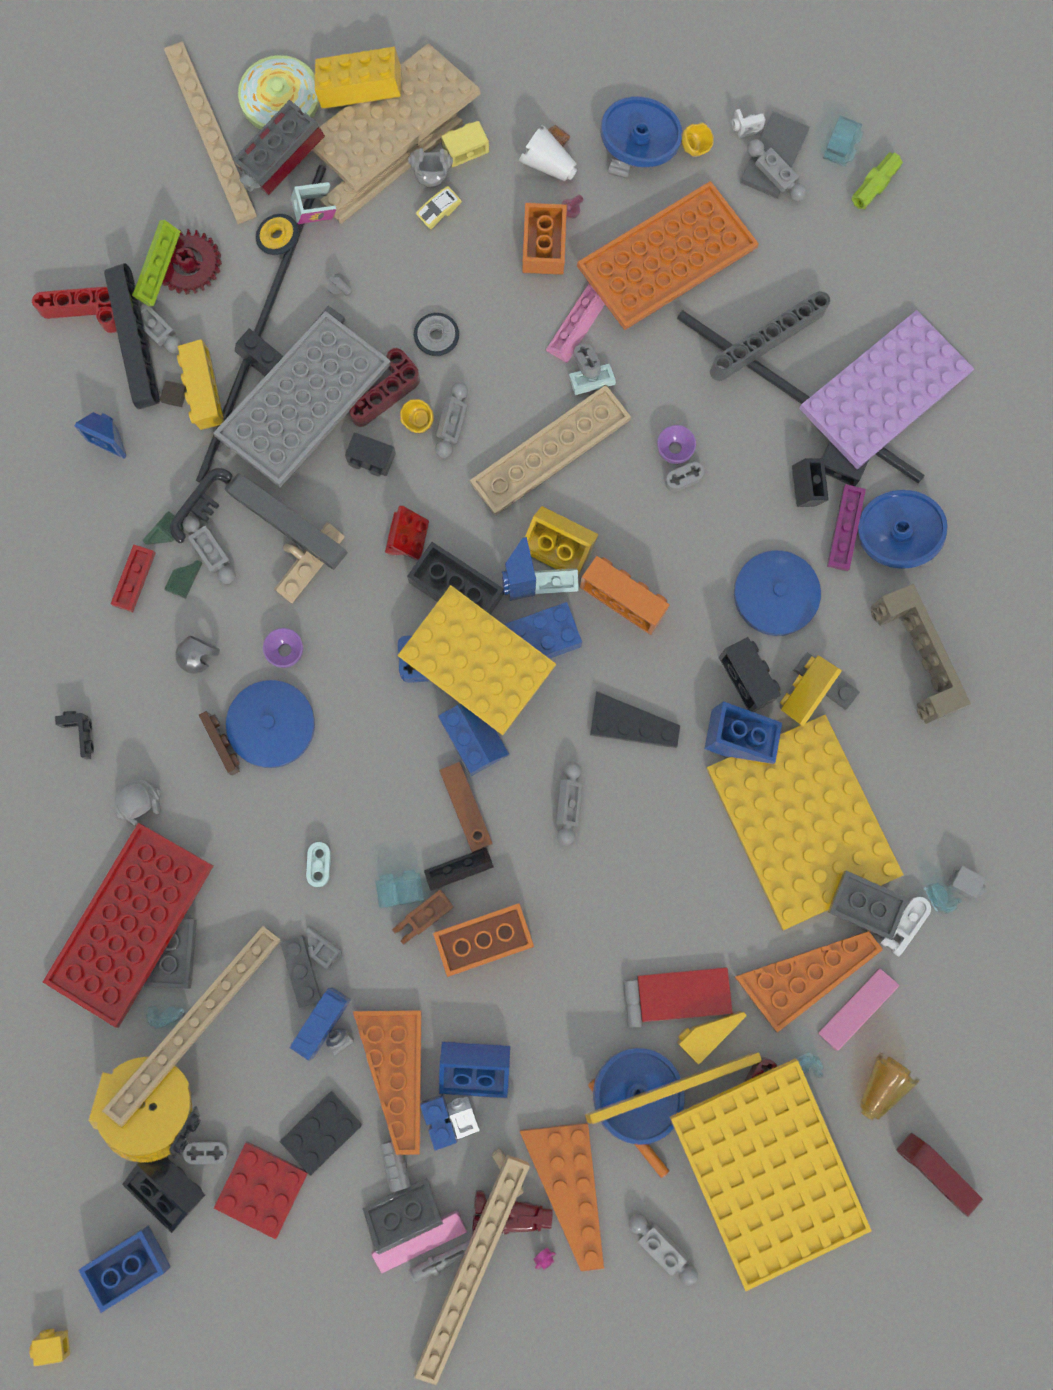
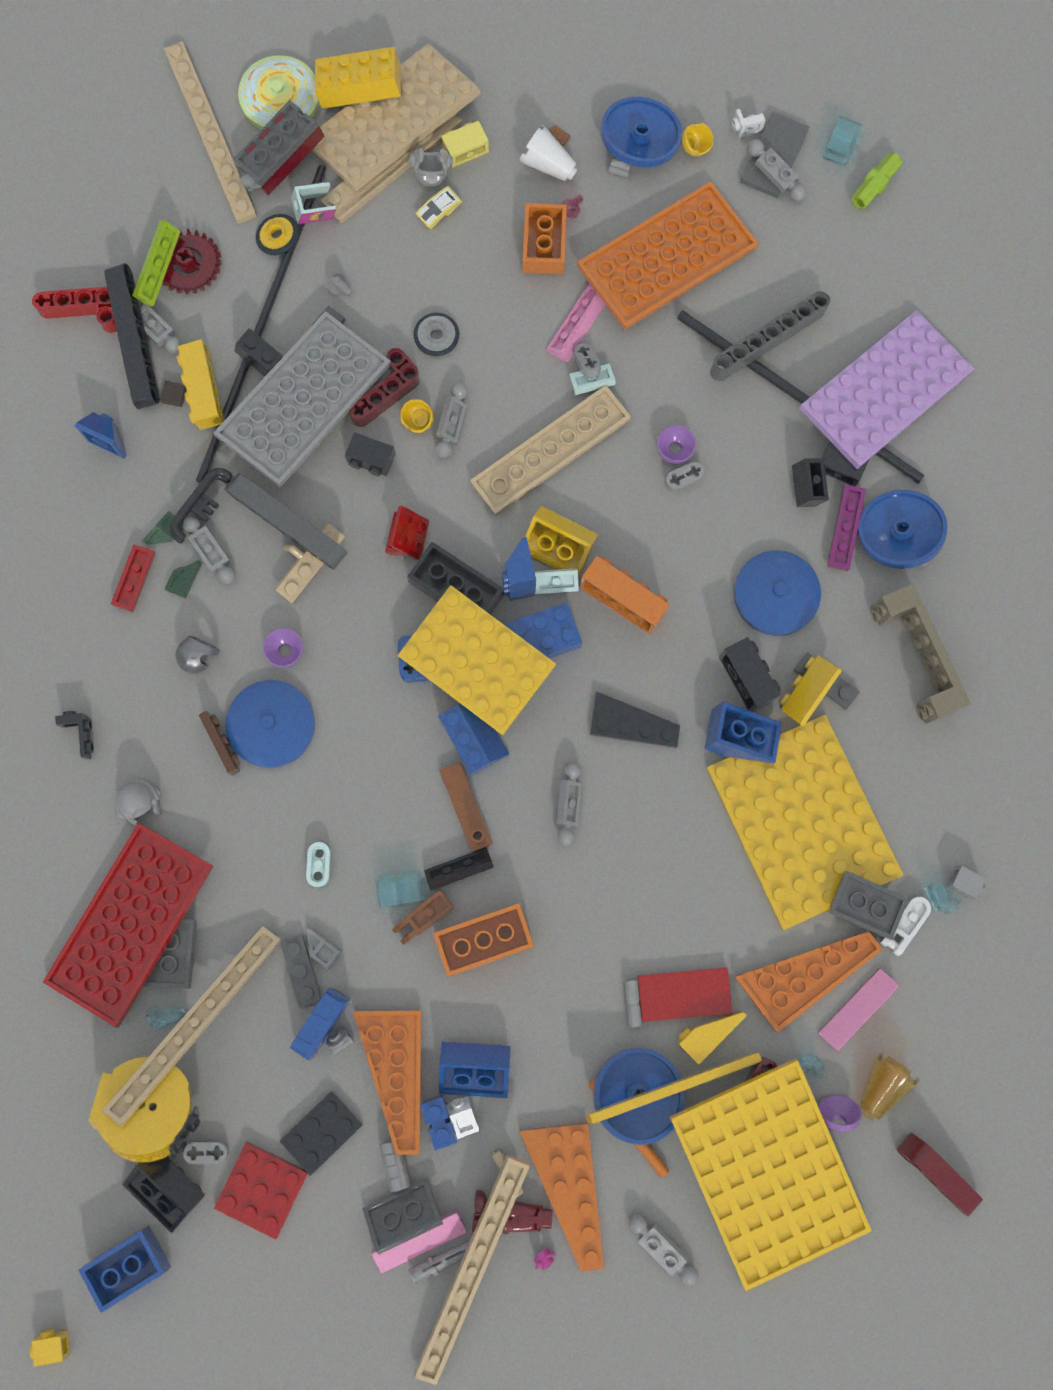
none -> medium lavender piece [819,1095,862,1133]

